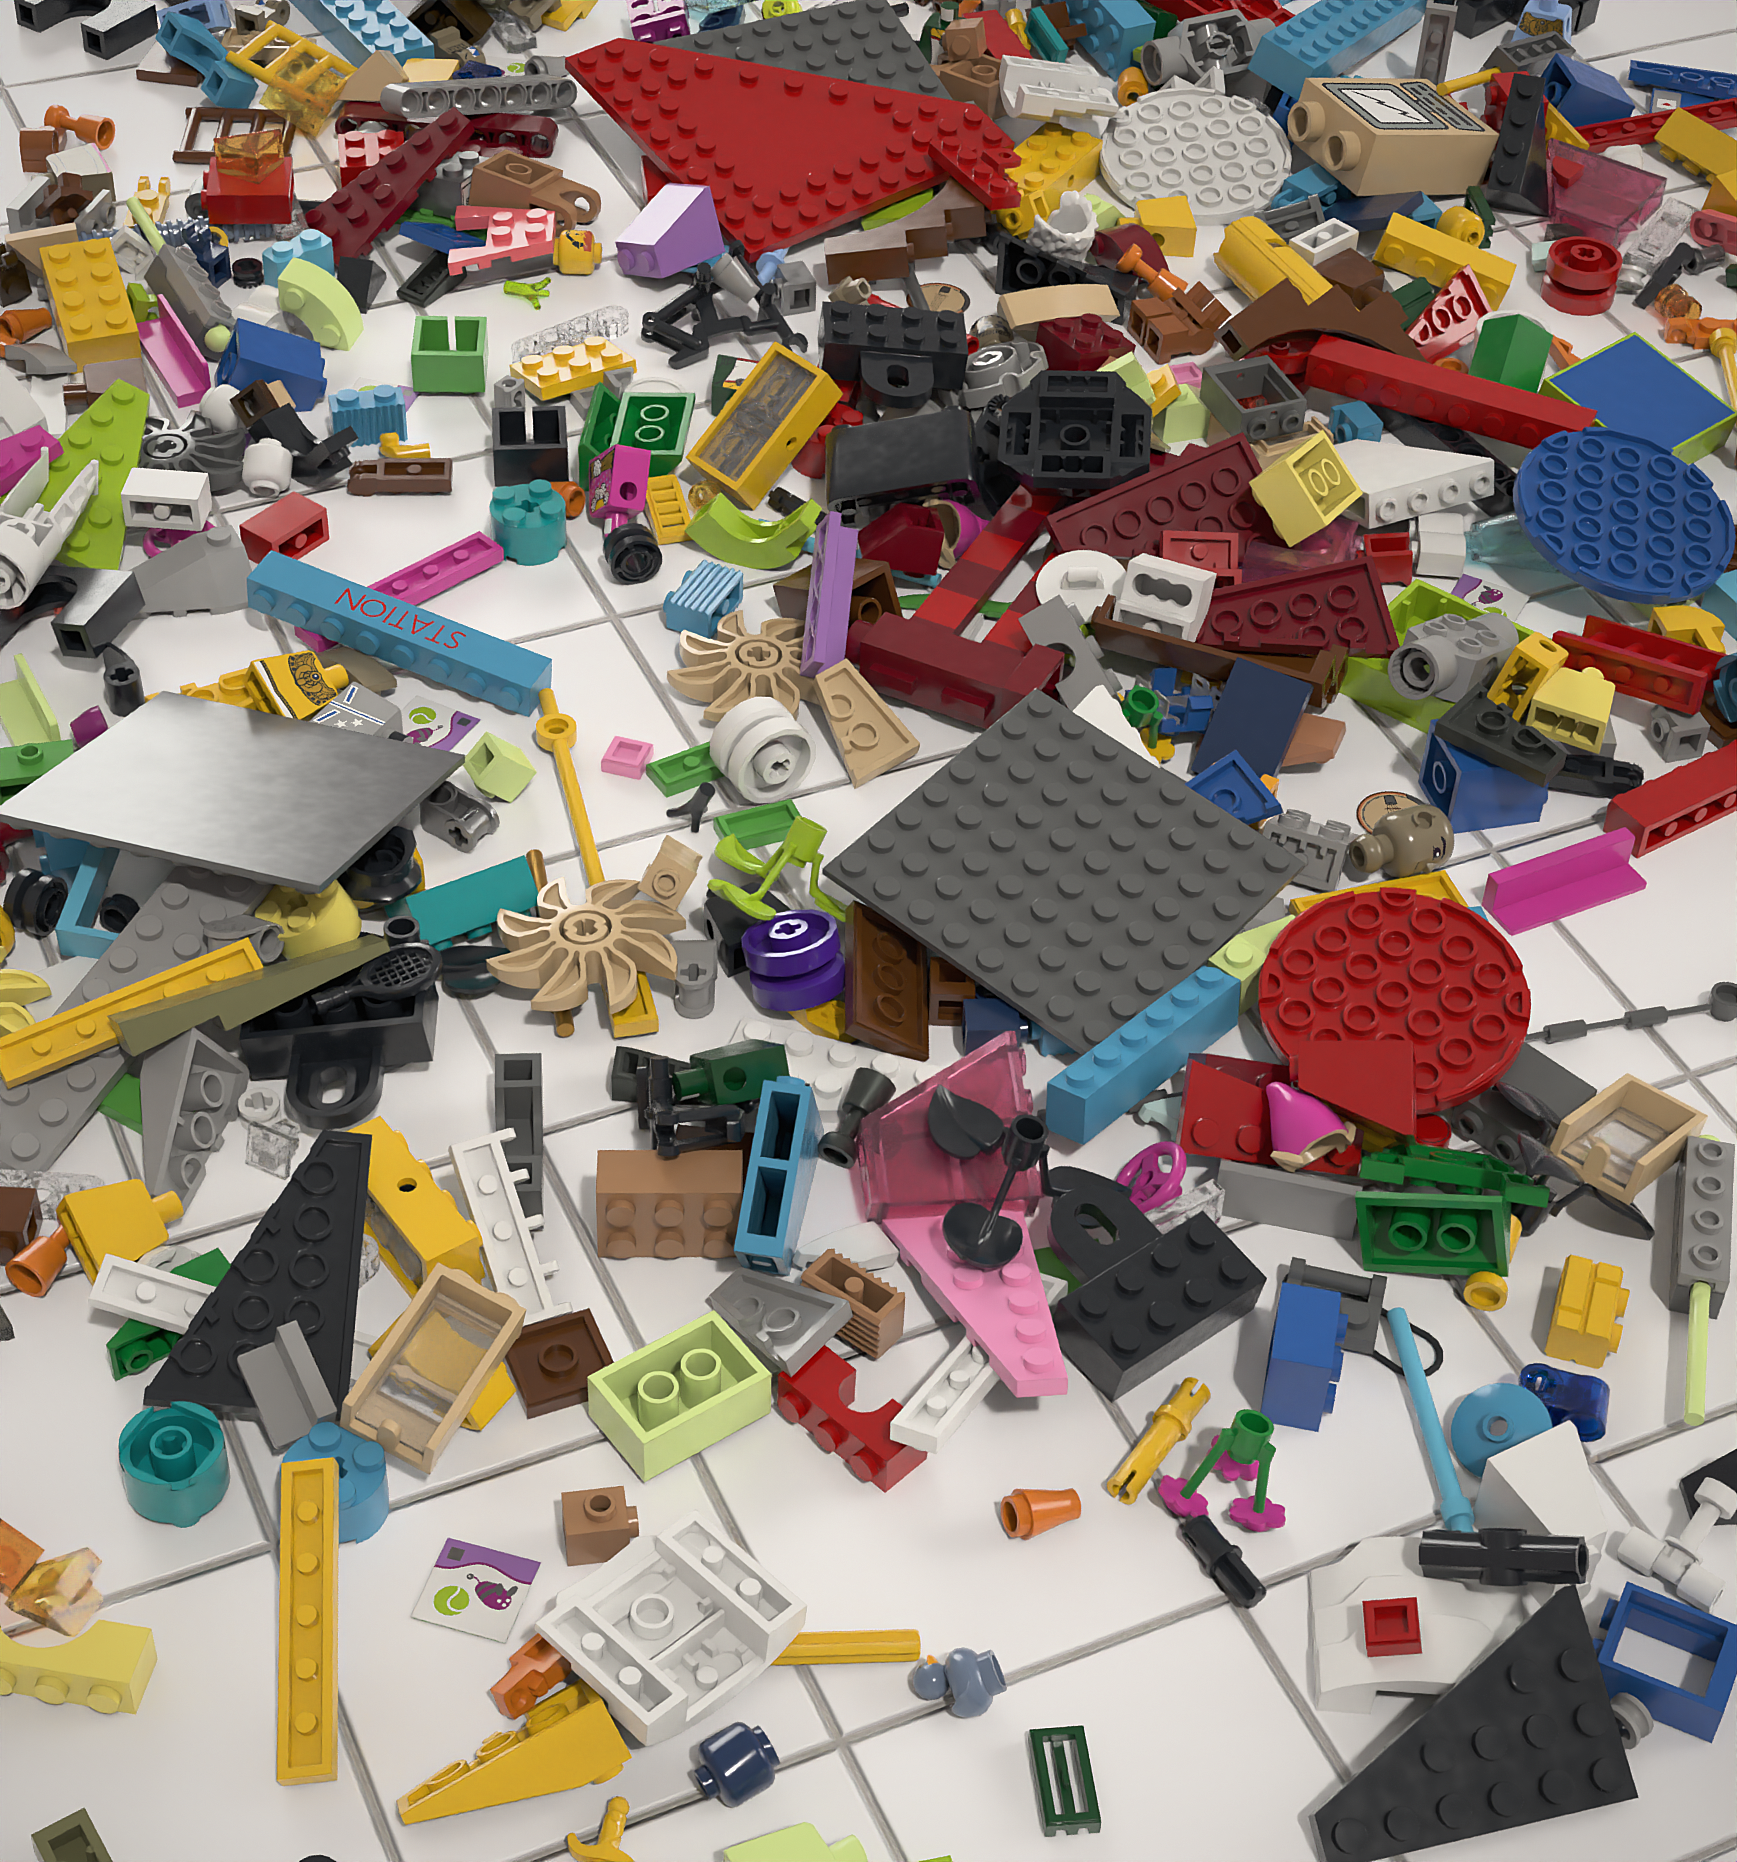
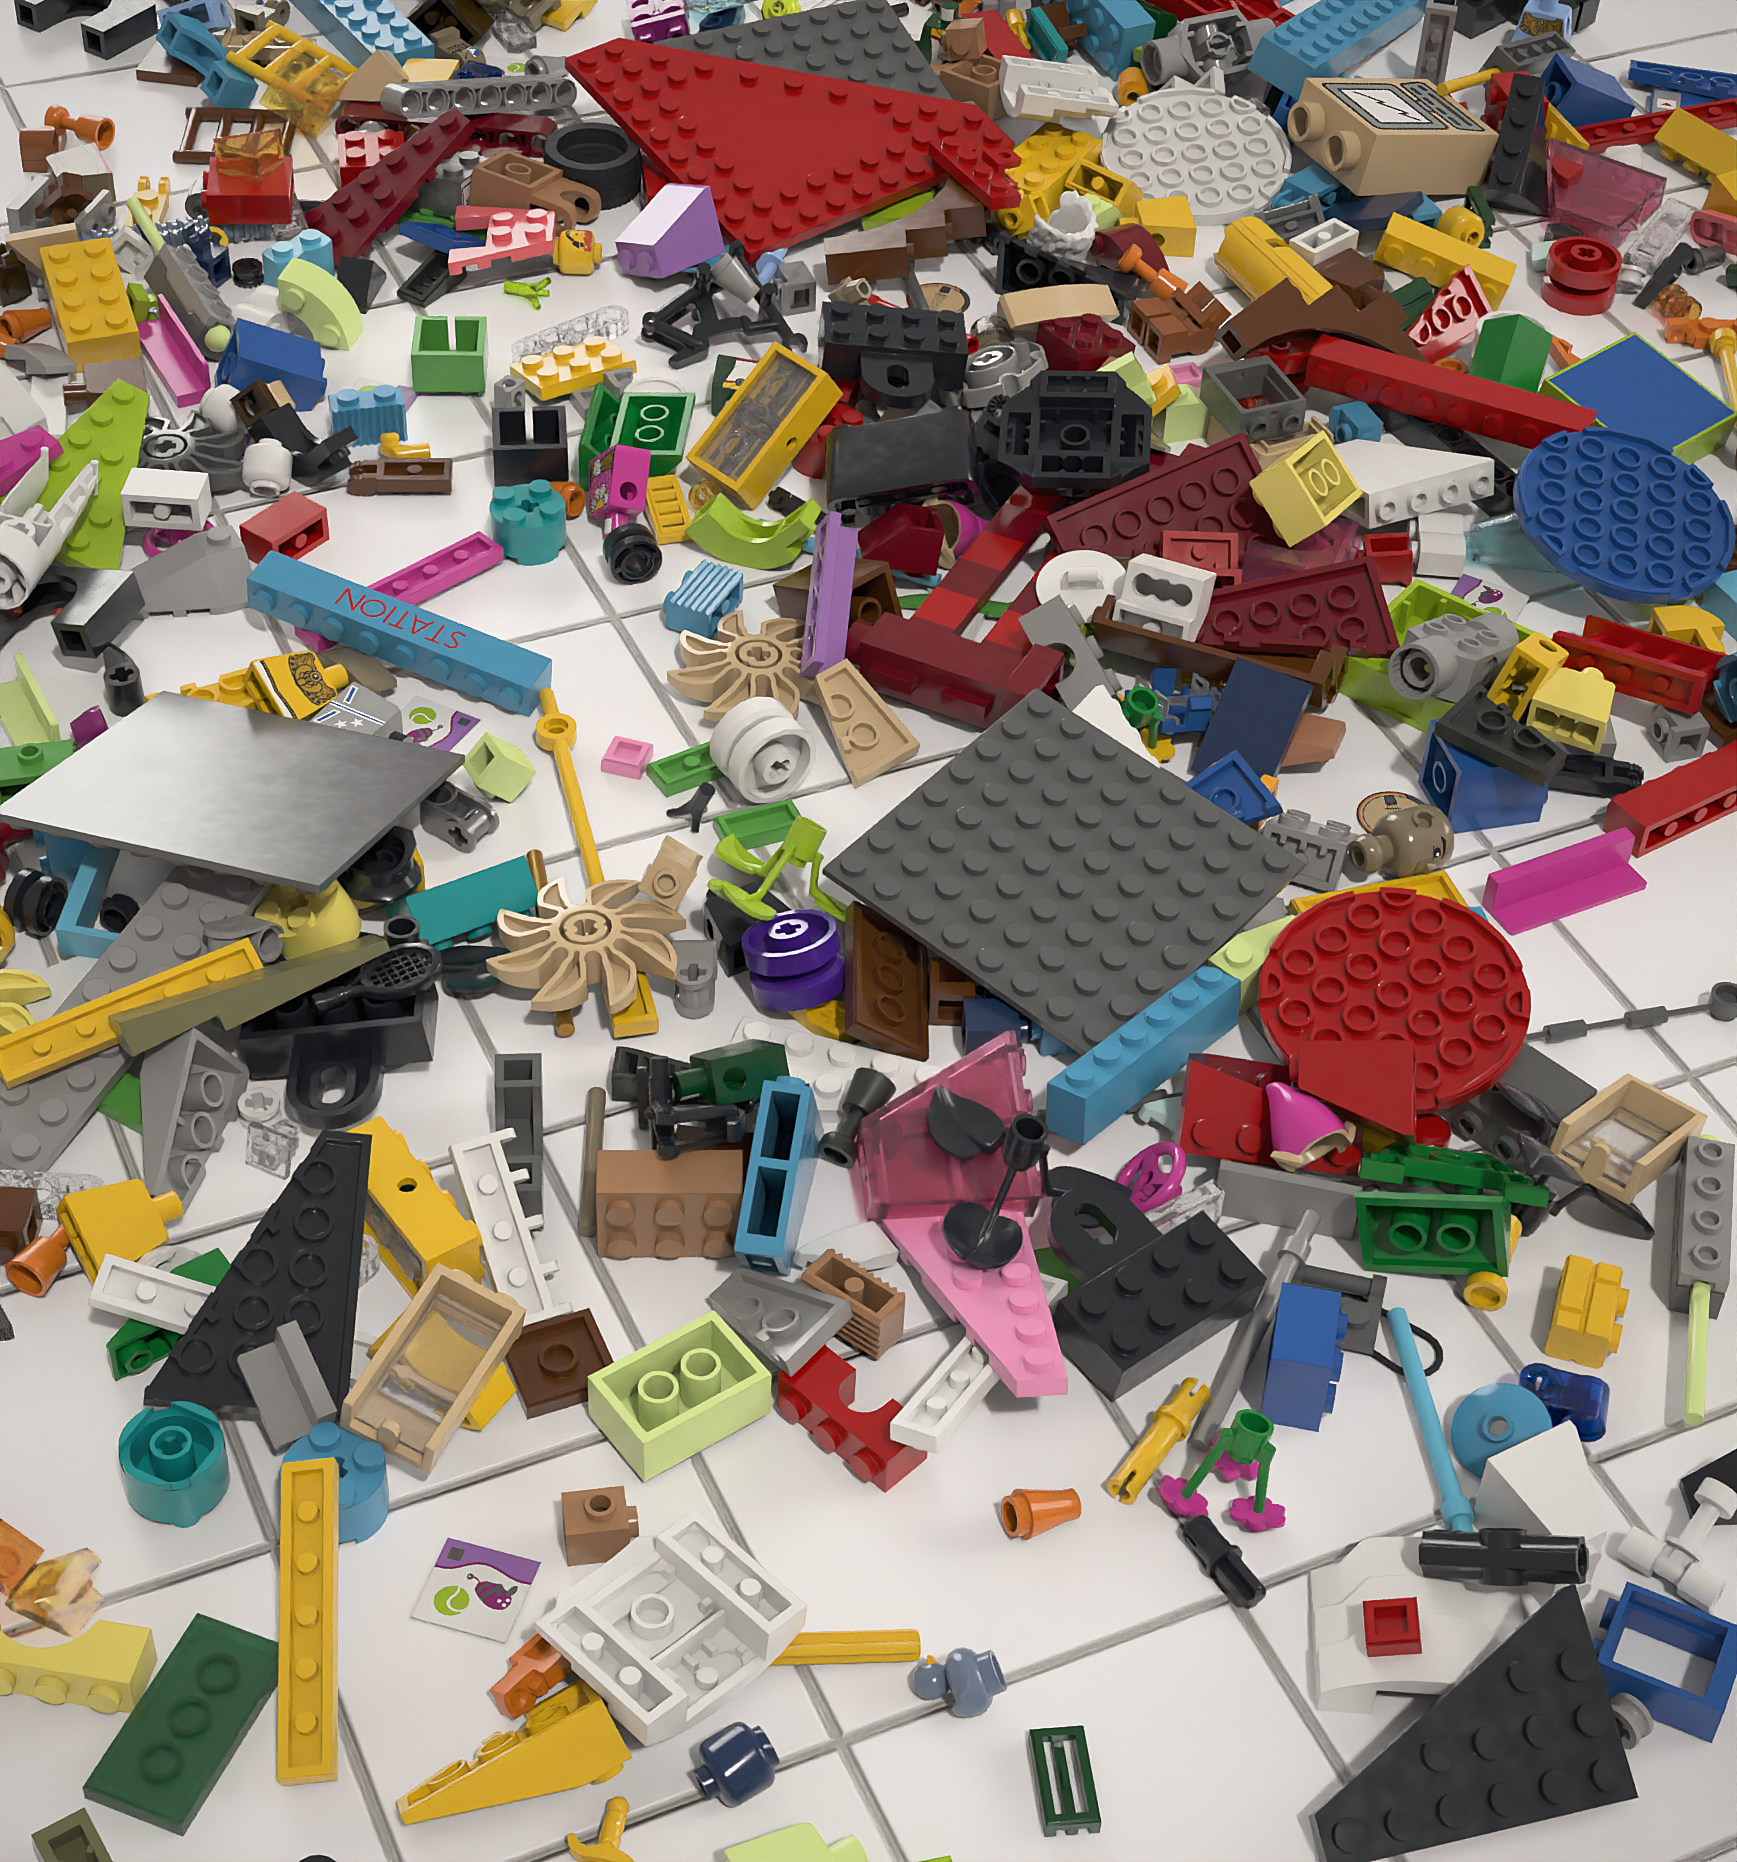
none -> clear green tile [82,1612,279,1837]
none -> black tyre [543,122,642,211]
none -> dark tan bar [579,1087,606,1237]
none -> yellow brick [1064,157,1144,217]
none -> light grey bar [1191,1209,1321,1452]

